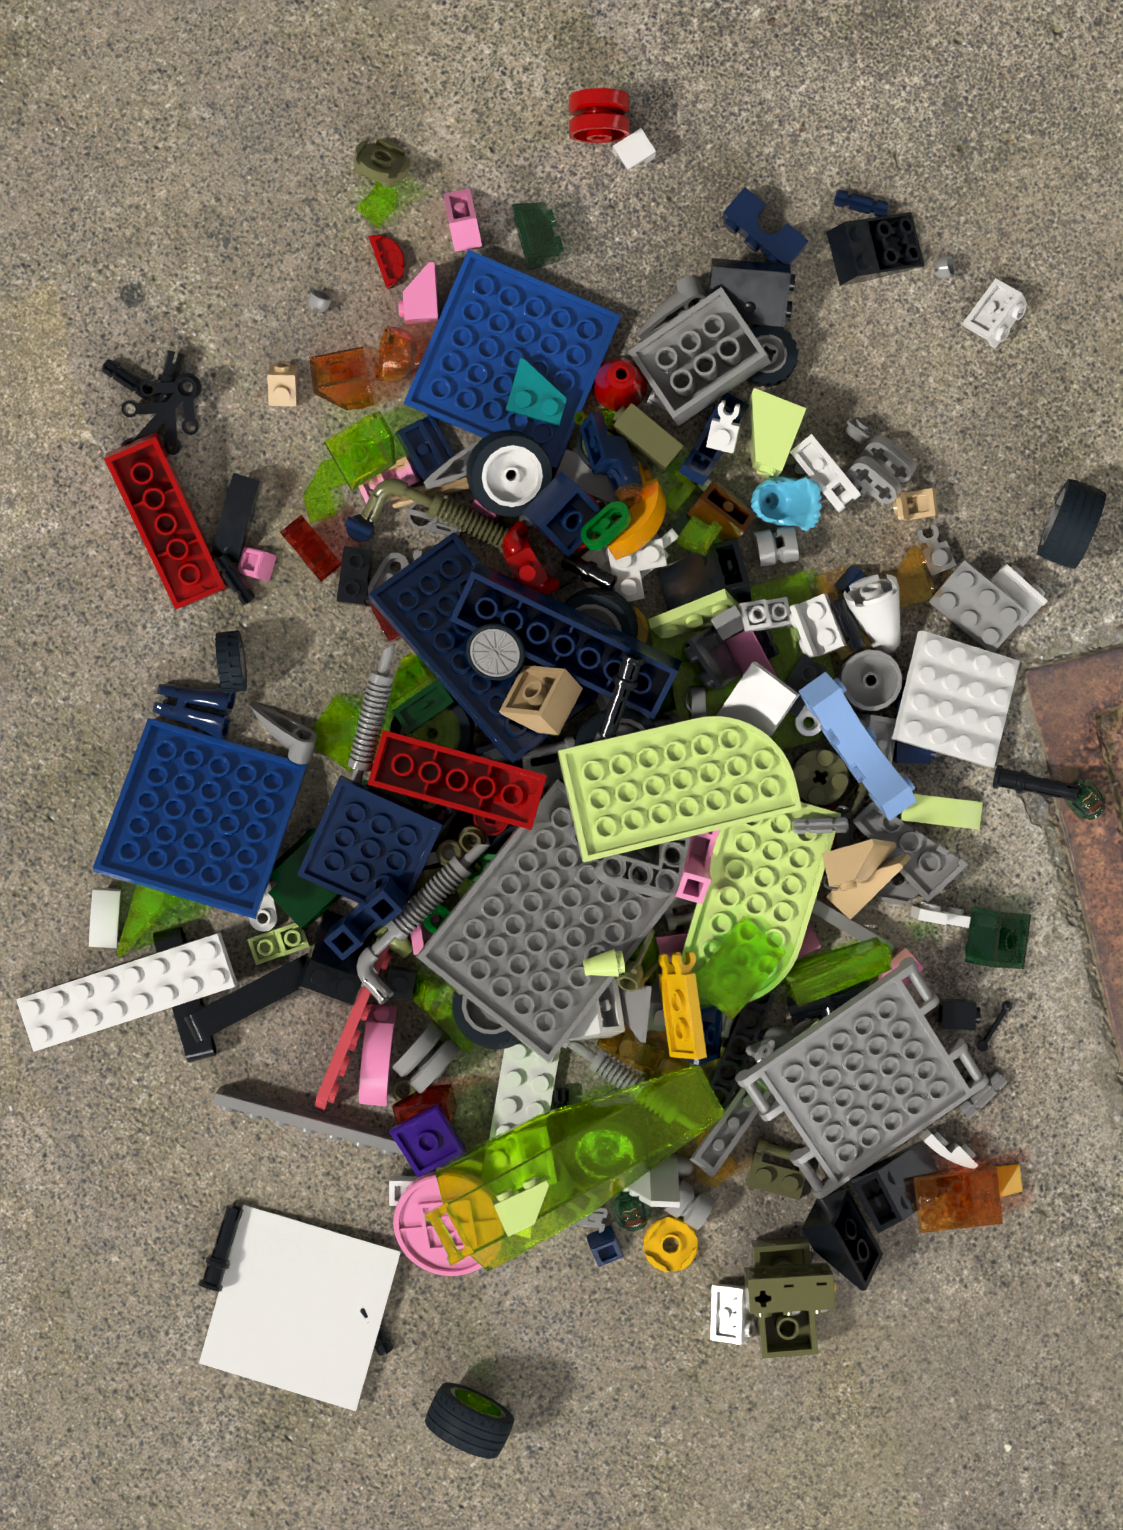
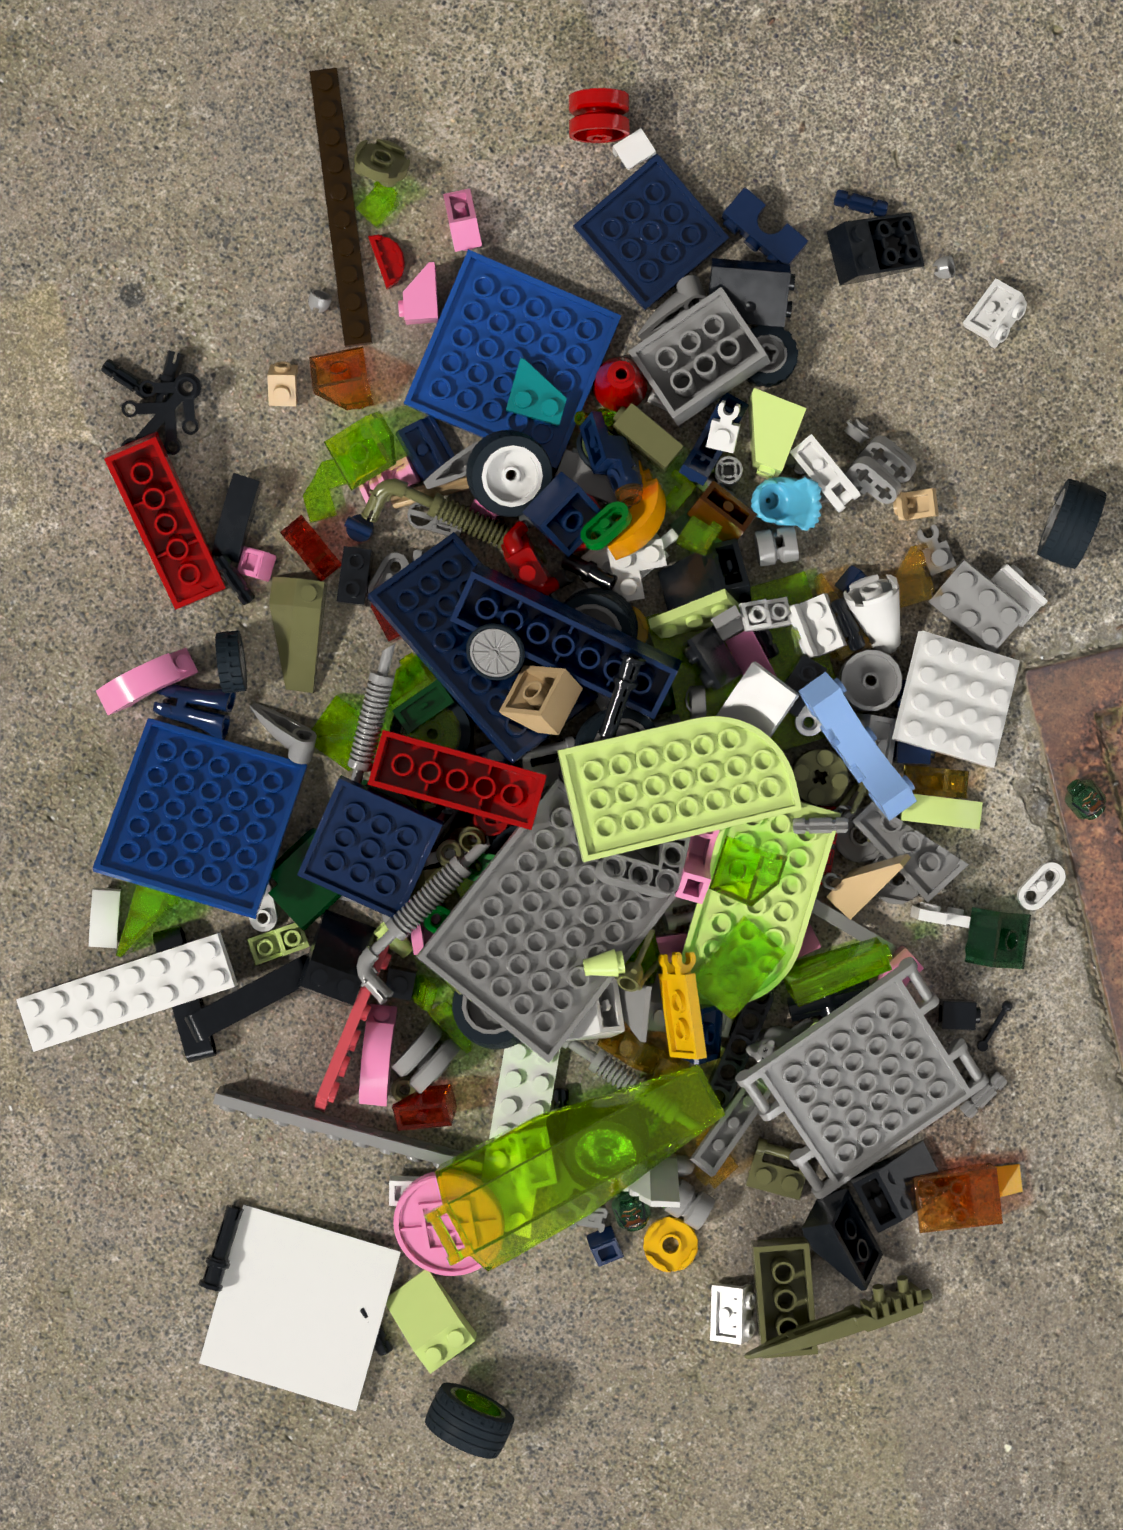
dark blue arch [323,878,409,961] -> none
clear orange cylinder [374,326,421,383] -> none
dark purple plate [389,1103,466,1177] -> none
yellowish green slope [492,1176,549,1237] -> none
clear green slope [512,202,564,270] -> none
olive piece [744,1262,837,1318] -> none
tan slope [822,839,897,891] -> none
white slope [920,1129,978,1169] -> none
black pin [993,765,1081,802] -> none
none -> bright pink arch [96,648,198,716]
none -> olive wedge [269,577,328,693]
none -> dark brown plate [309,68,373,348]
none -> yellowish green slope [386,1269,477,1374]
none -> dark blue plate [573,154,729,312]
none -> clear neon green slope [709,836,788,907]
none -> light grey wheel [713,456,743,487]
none -> olive piece [744,1275,932,1359]
none -> clear yellow slope [903,765,969,799]
none -> white plate [1017,862,1065,910]

